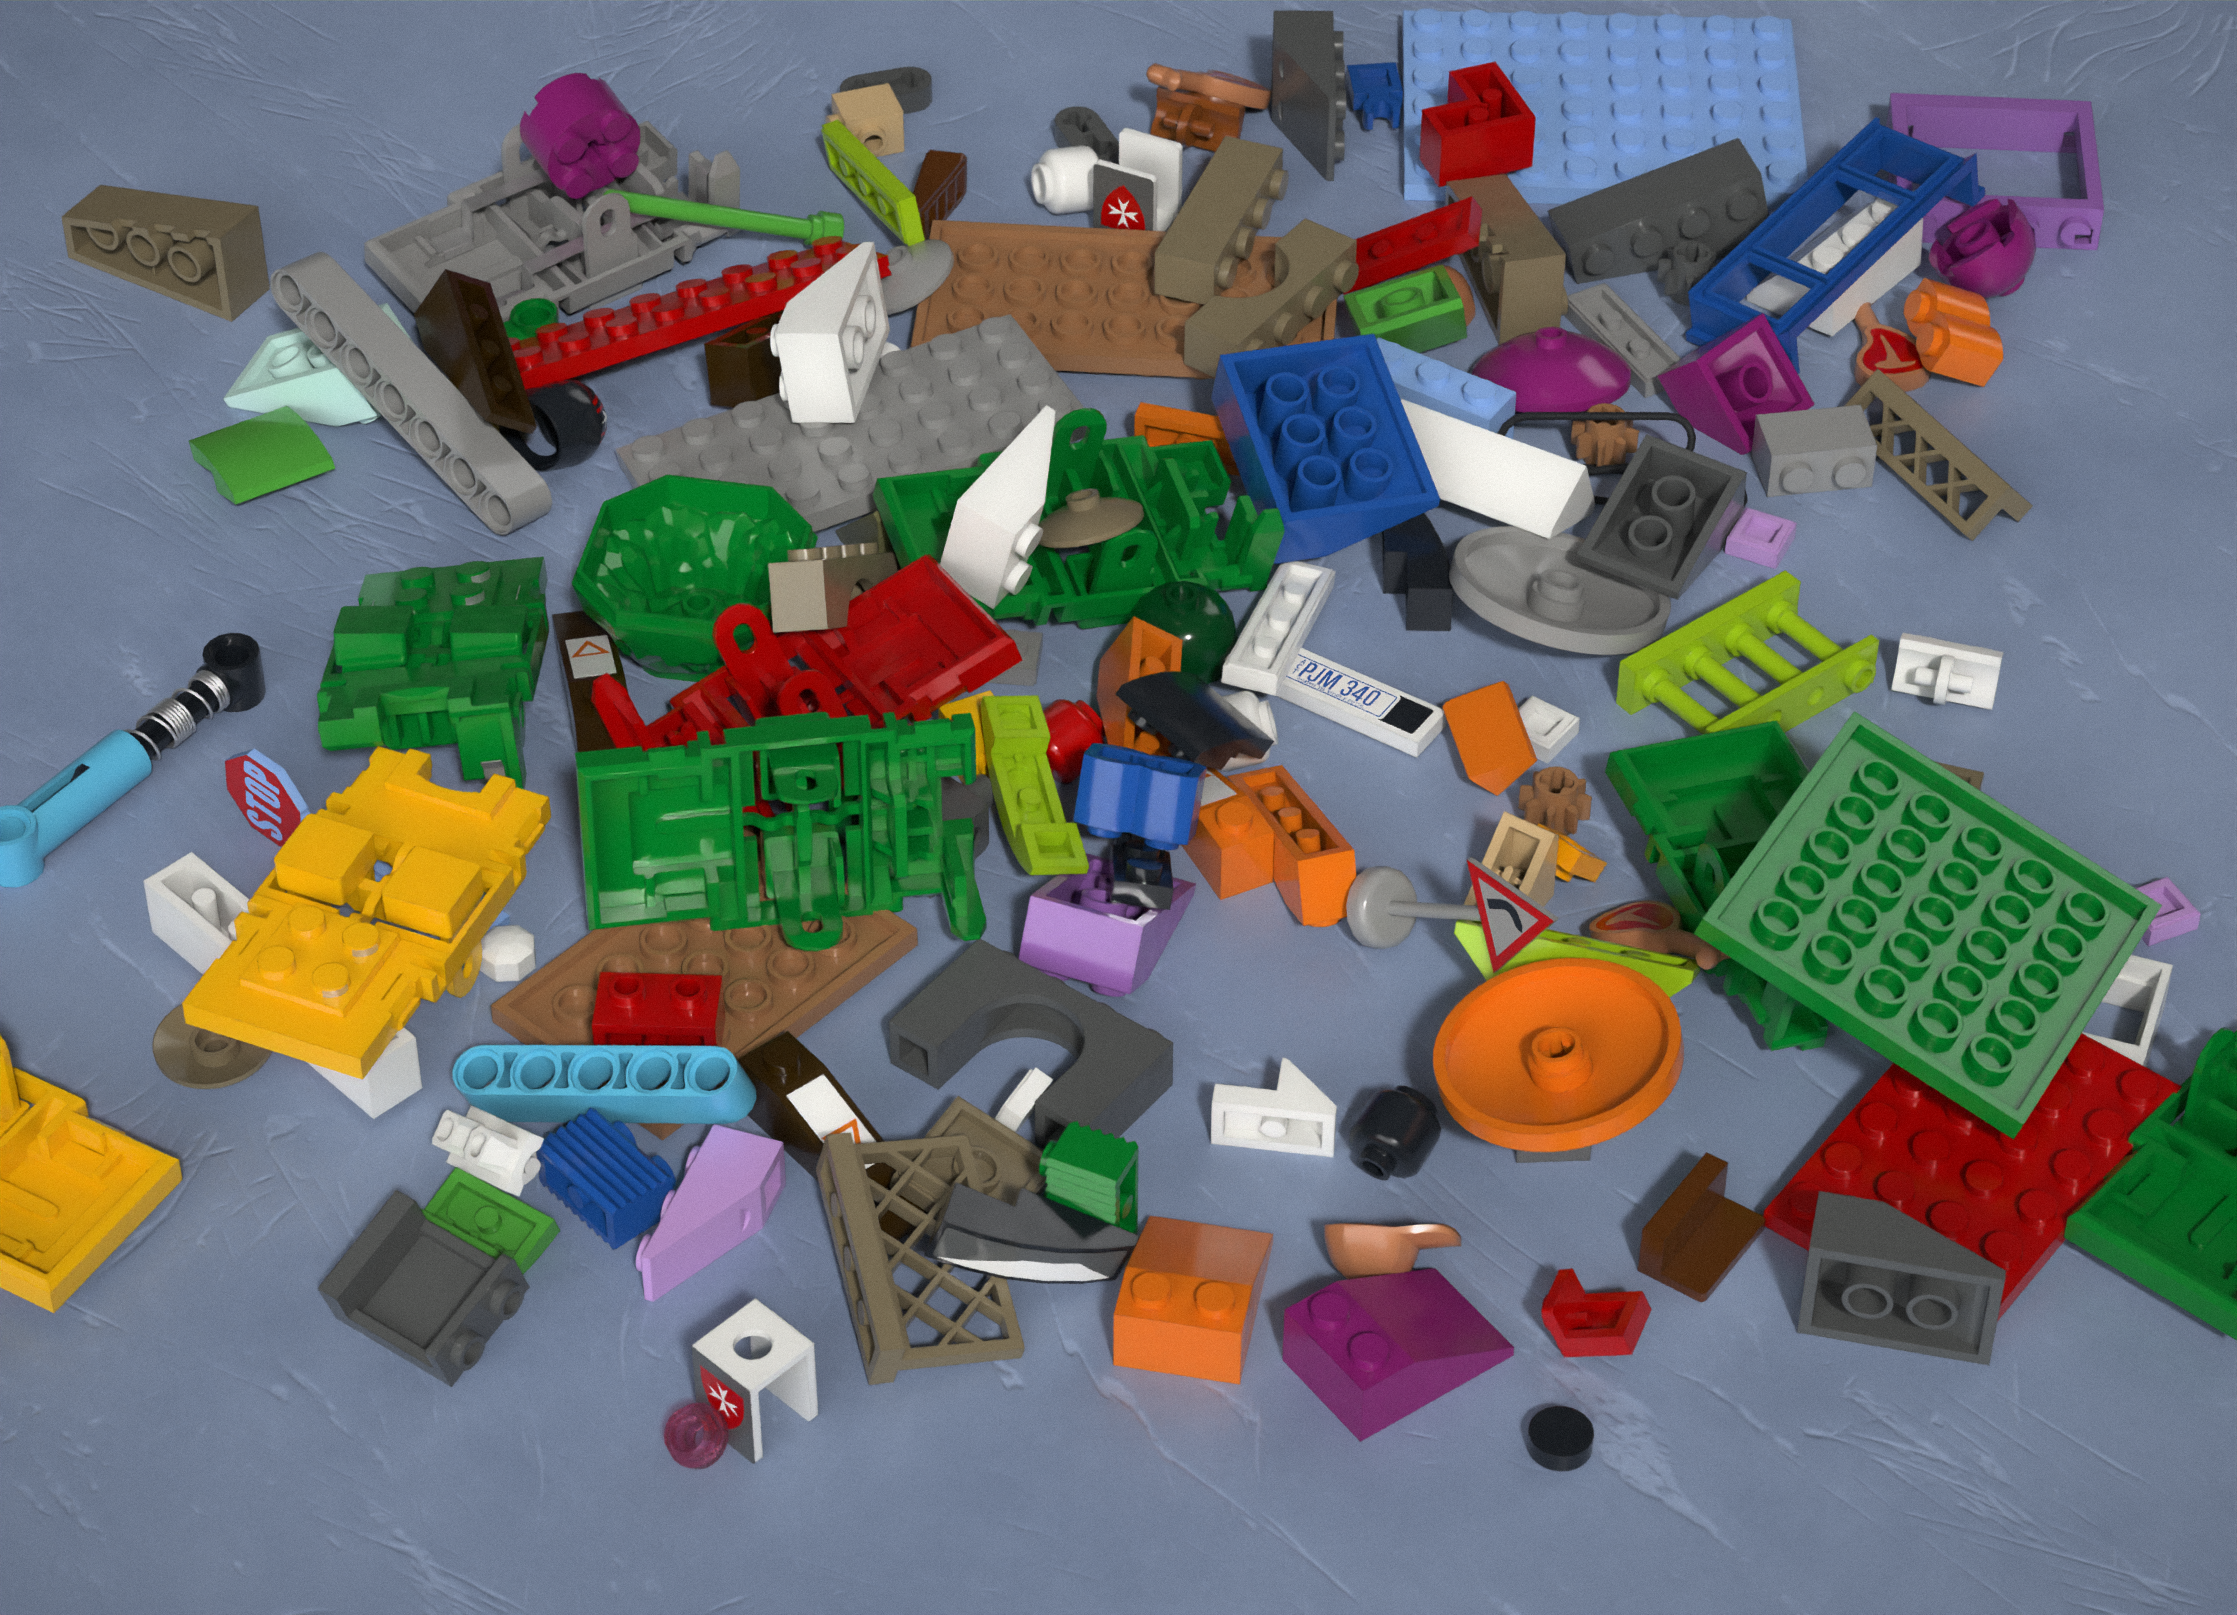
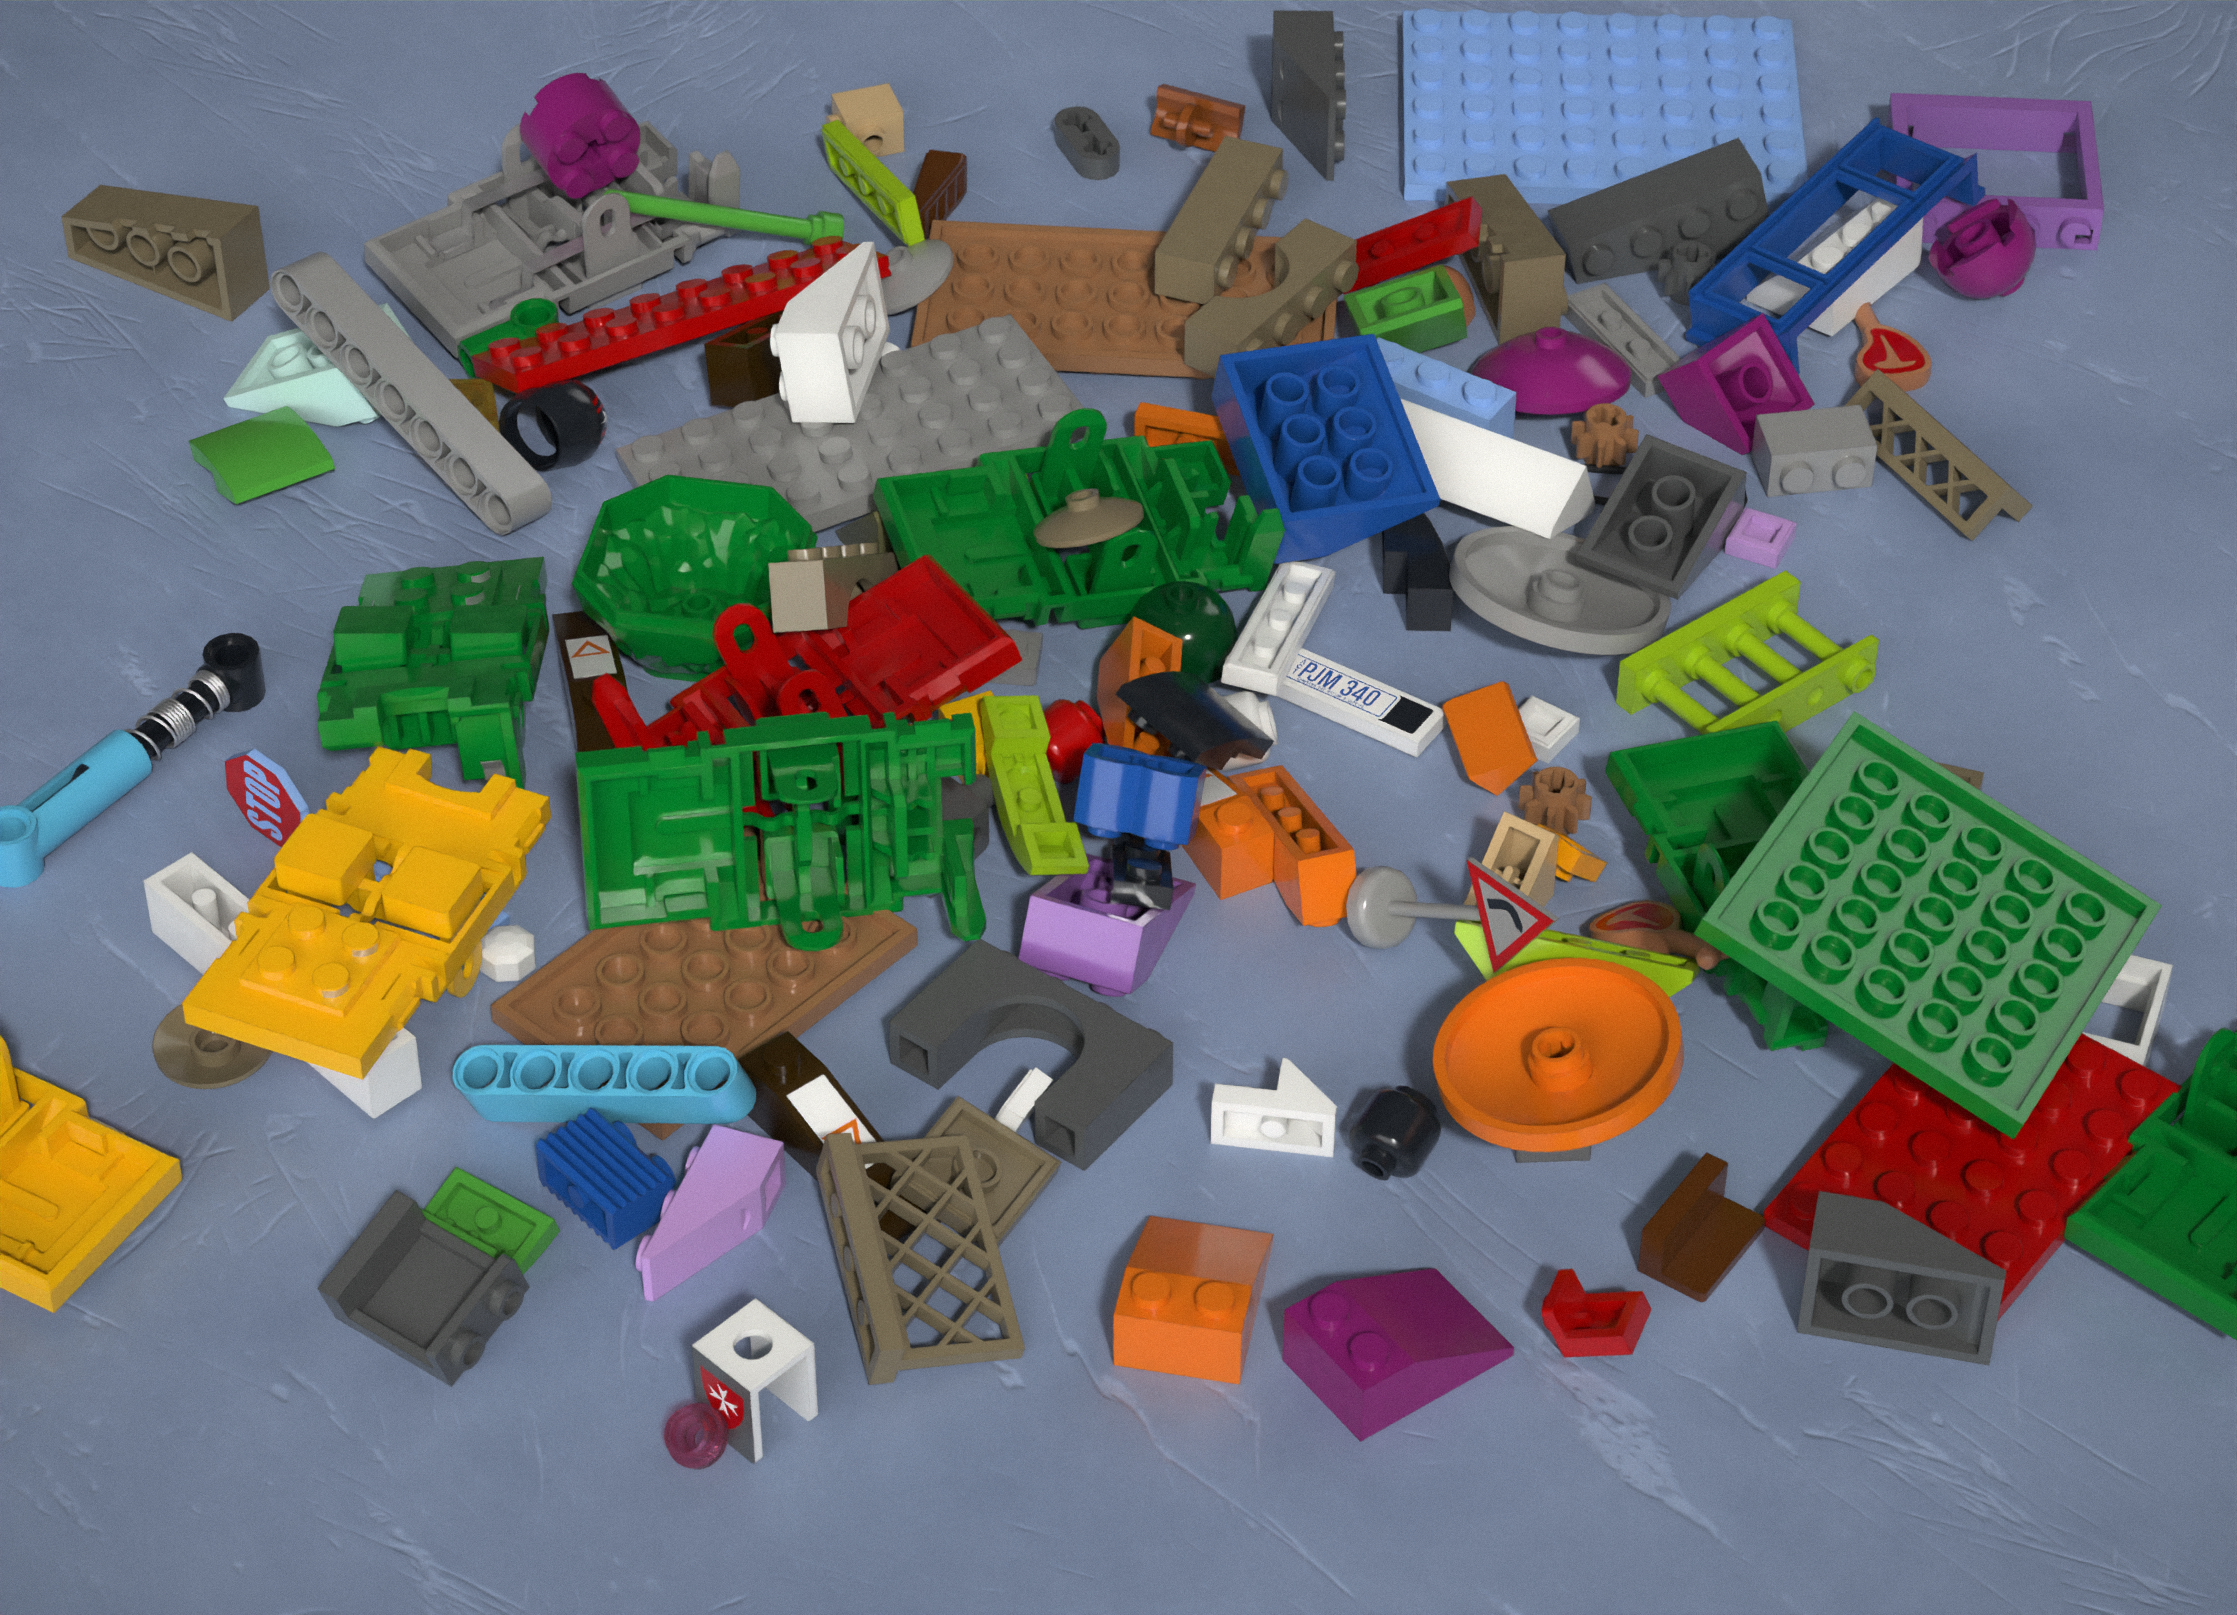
dark brown slope [414,269,537,434] -> none
white hips [432,1105,544,1196] -> none
red brick [592,972,725,1047] -> none
dark grey beam [840,67,932,114] -> none
black slope [924,1182,1139,1284] -> none
white slope [940,405,1056,609] -> none
white head [1031,145,1099,215] -> none
green brick [1039,1121,1138,1234] -> none
piece [1093,128,1183,231] -> none
nougat piece [1146,63,1272,109] -> none
nougat cap [1324,1223,1462,1279] -> none
blue plate [1346,62,1403,130] -> none
red brick [1419,61,1536,187] -> none
black piece [1497,412,1696,475] -> none
black tile [1527,1406,1594,1471] -> none
white hips [1891,633,2003,710] -> none
orange brick [1904,277,2003,387] -> none
lavender tile [2136,877,2201,946] -> none

